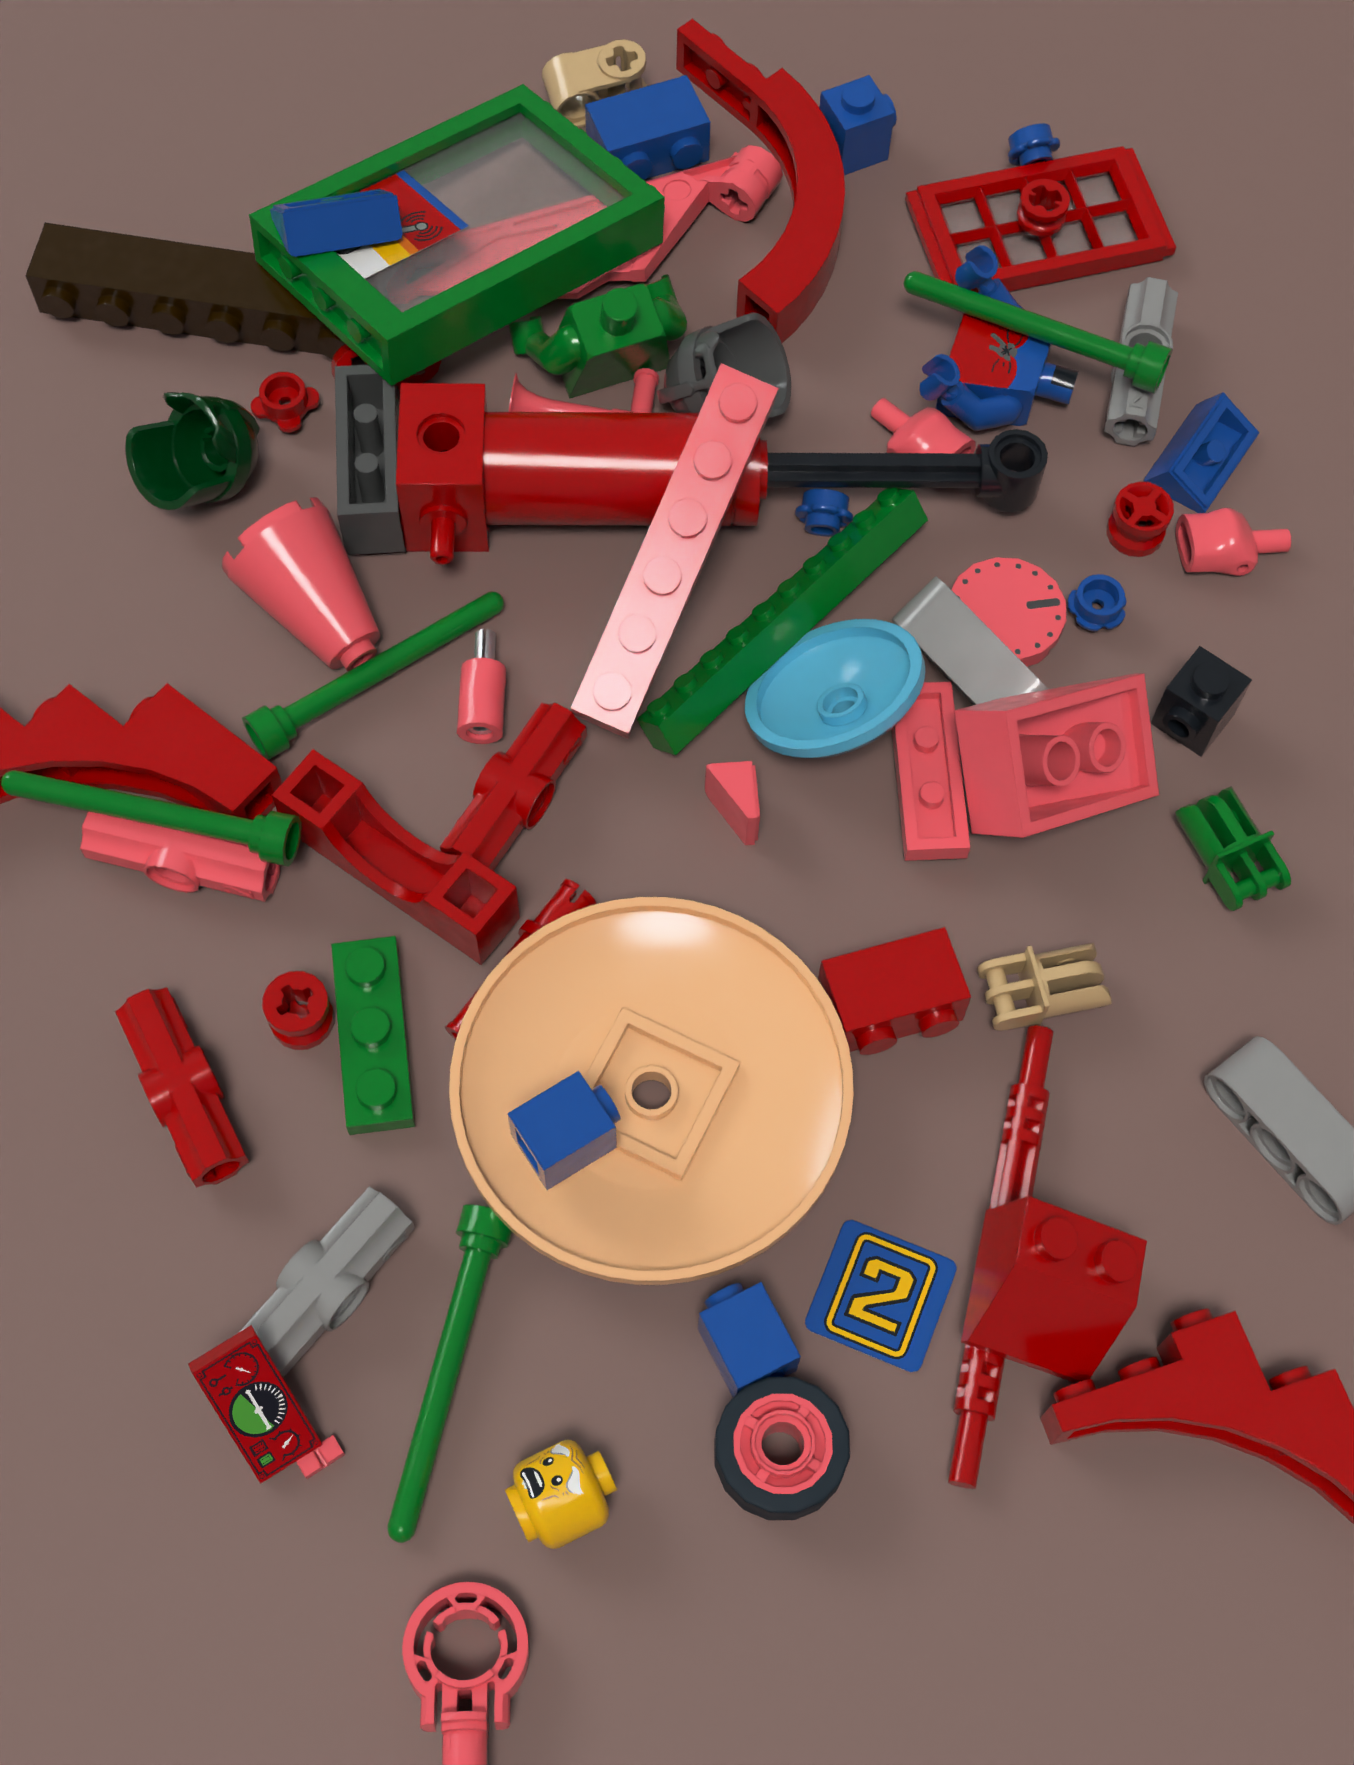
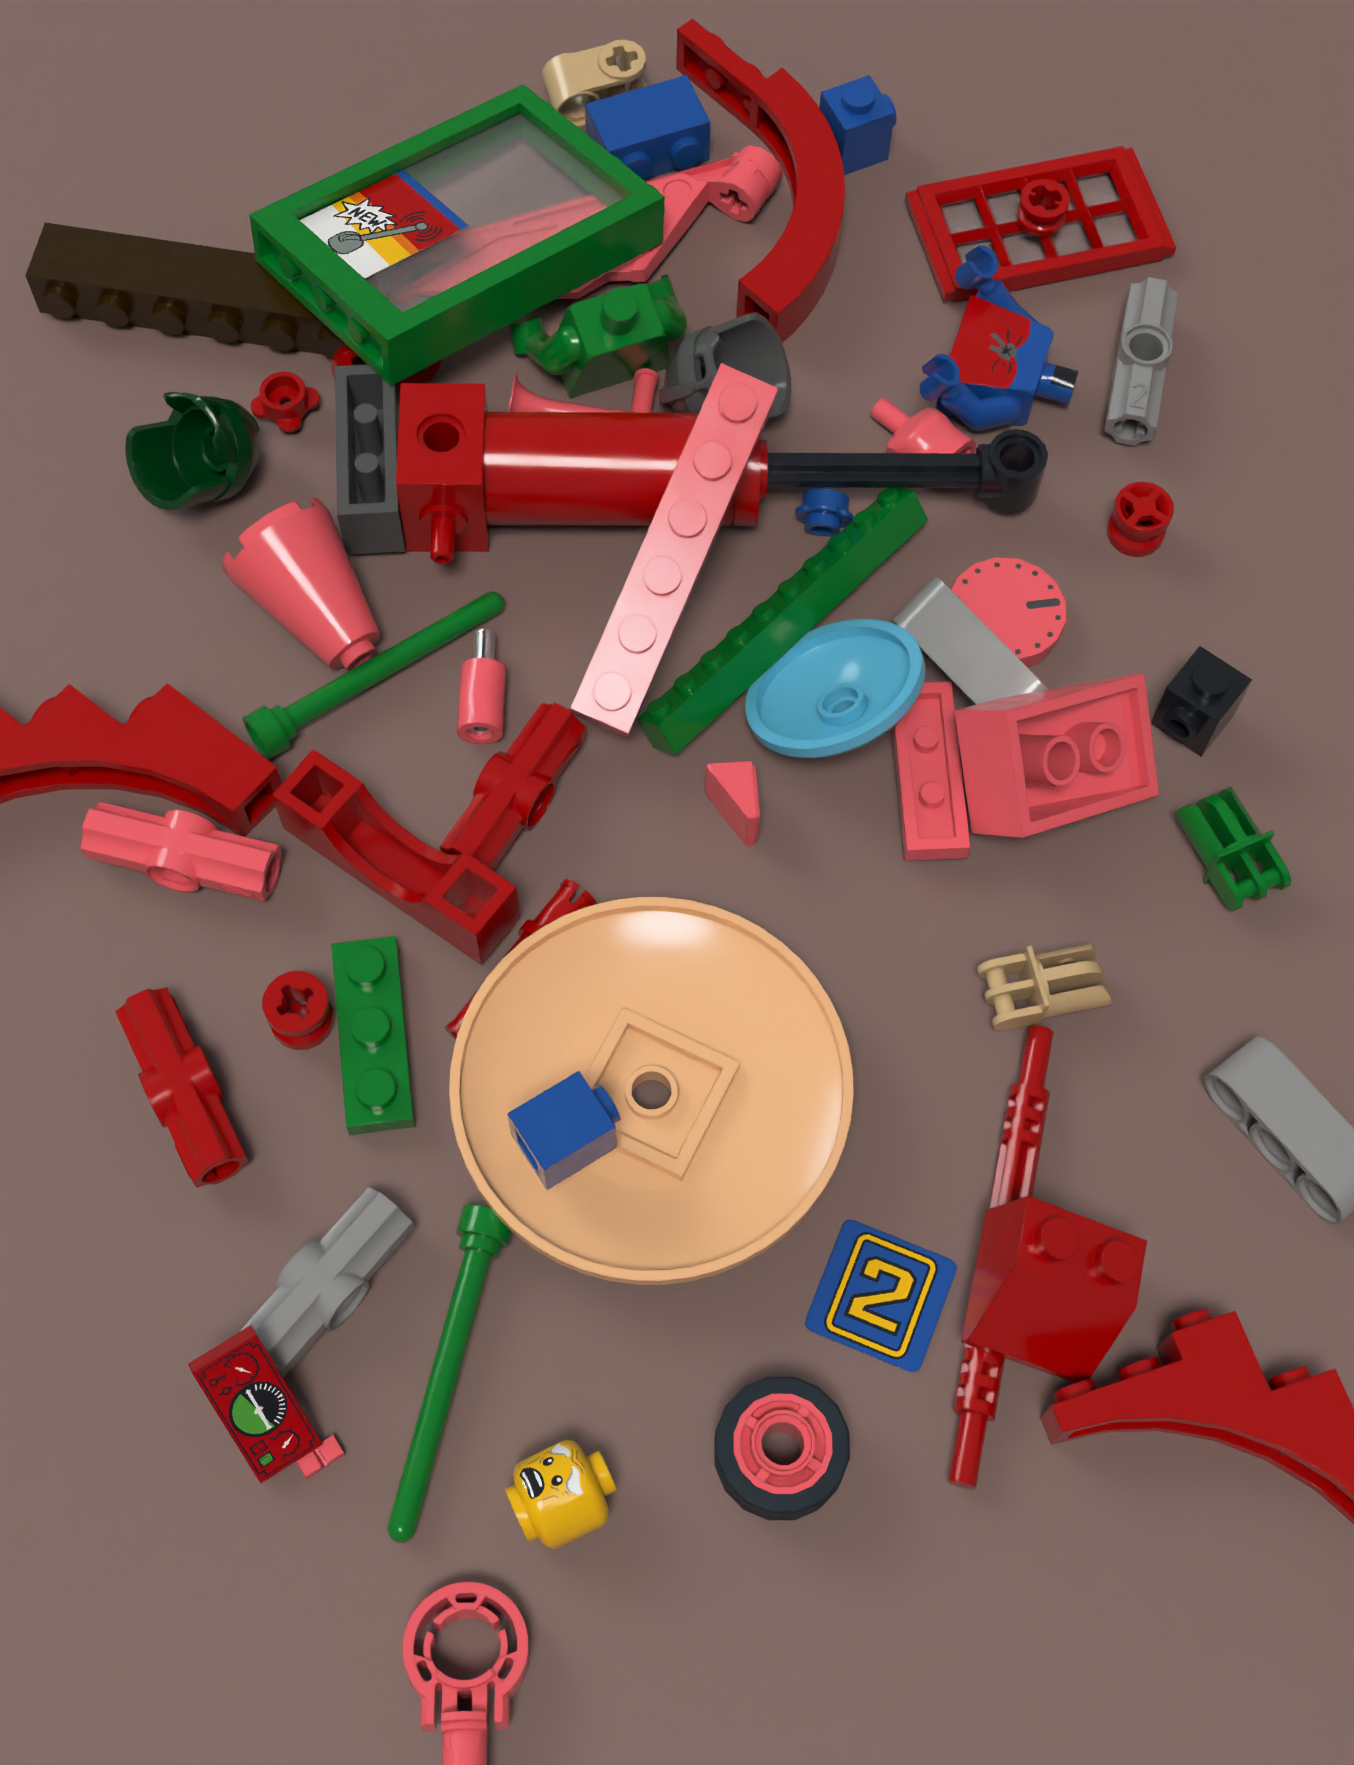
green piece [1,770,301,867] -> none
blue slope [270,189,403,257] -> none
blue brick [698,1282,801,1398] -> none
red piece [818,927,971,1055] -> none
green piece [903,271,1172,394] -> none
blue plate [1008,123,1060,166] -> none
blue plate [1068,574,1127,631] -> none
blue slope [1143,392,1260,513] -> none
coral piece [1176,508,1291,576] -> none

